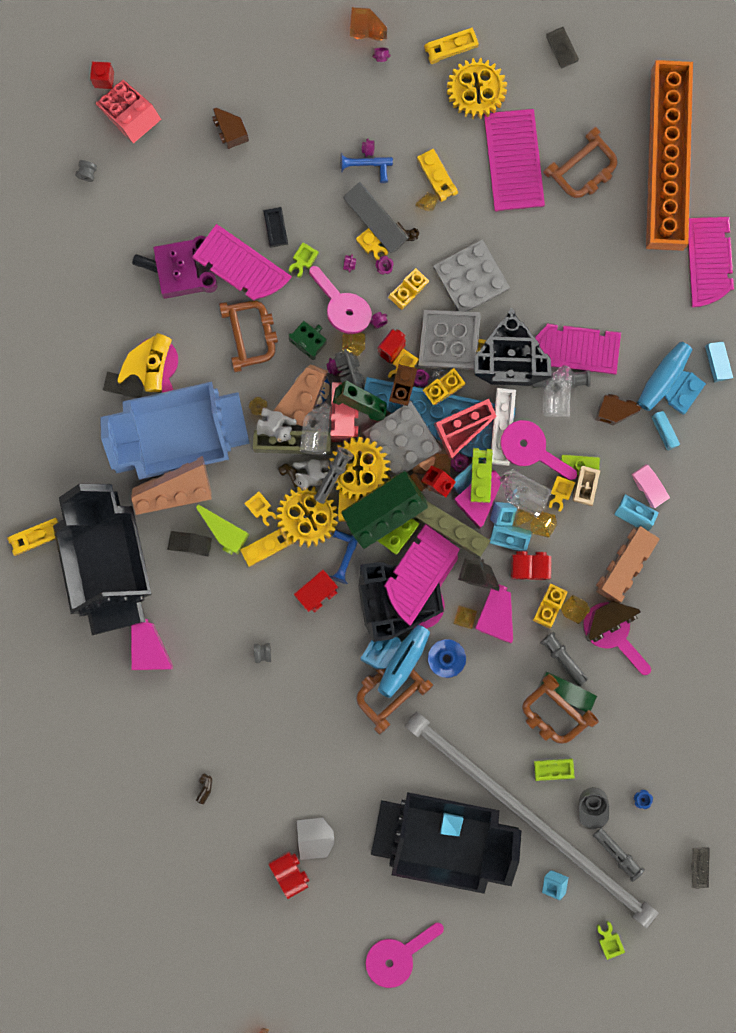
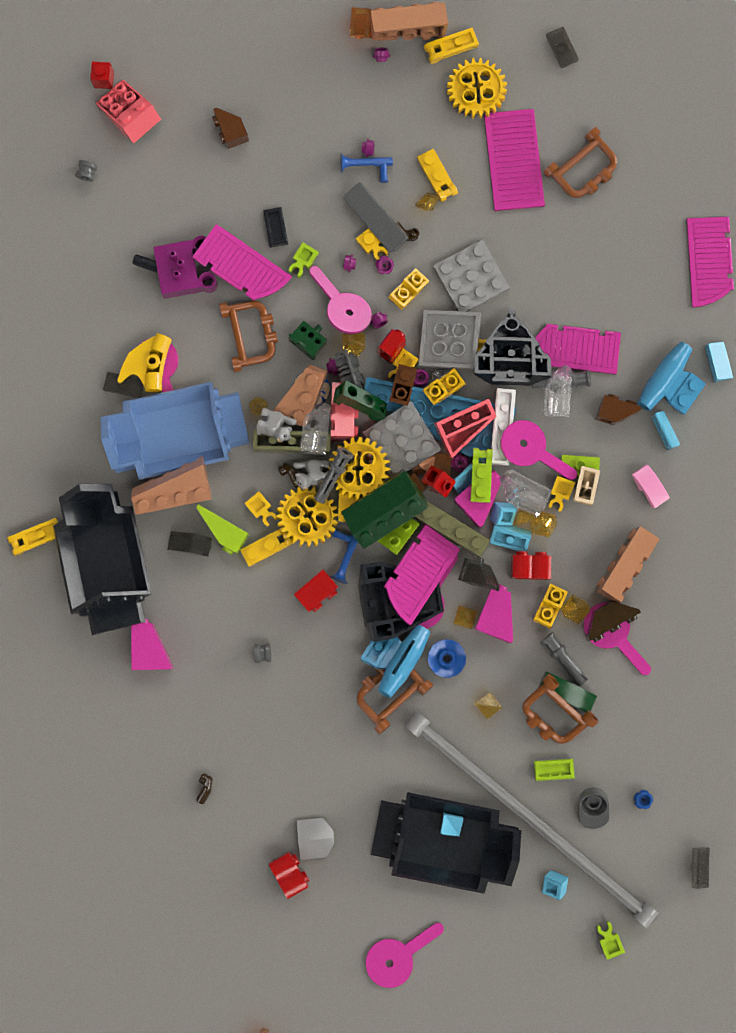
dark grey pin [593,827,645,882] -> none
medium azure slope [614,494,659,531] -> none
orange brick [646,60,693,251] -> none
none -> nougat wedge [369,1,448,40]
none -> clear yellow slope [475,692,503,719]

